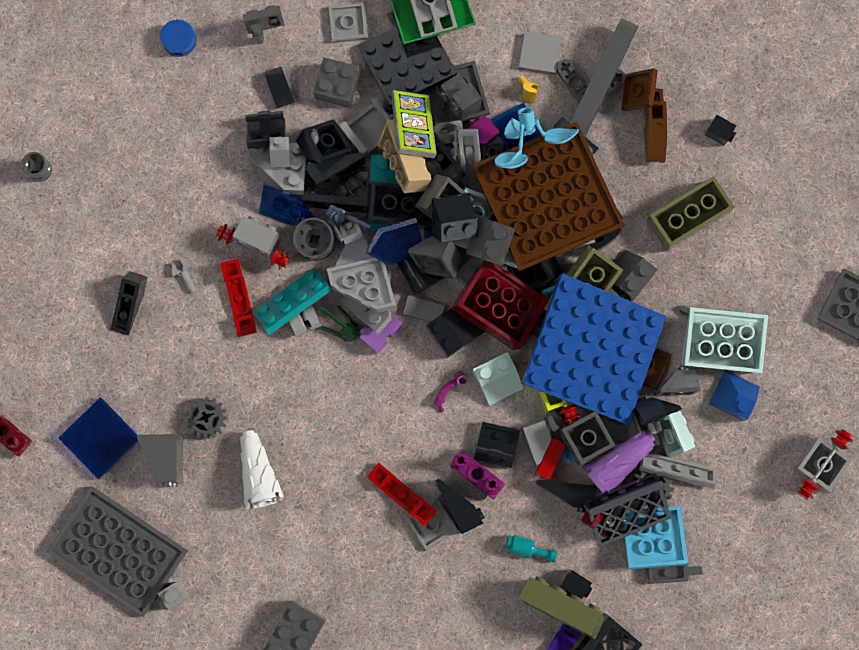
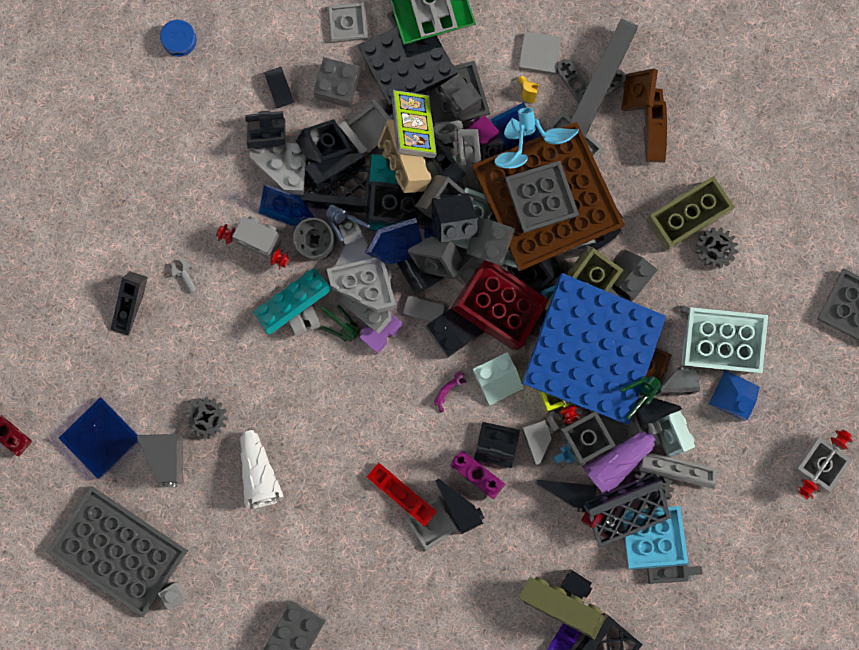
dark grey wheel [21,152,52,182] -> none
red slope [220,258,257,337] -> none
dark grey plate [243,5,285,44] -> none
light grey brick [270,137,290,168] -> none
teal piece [505,534,557,563] -> none
red slope [535,439,565,479] -> none
black brick [705,115,737,146] -> none
none -> dark grey plate [504,161,579,234]
none -> dark green plant [620,376,661,420]
none -> dark grey gear [696,227,738,269]

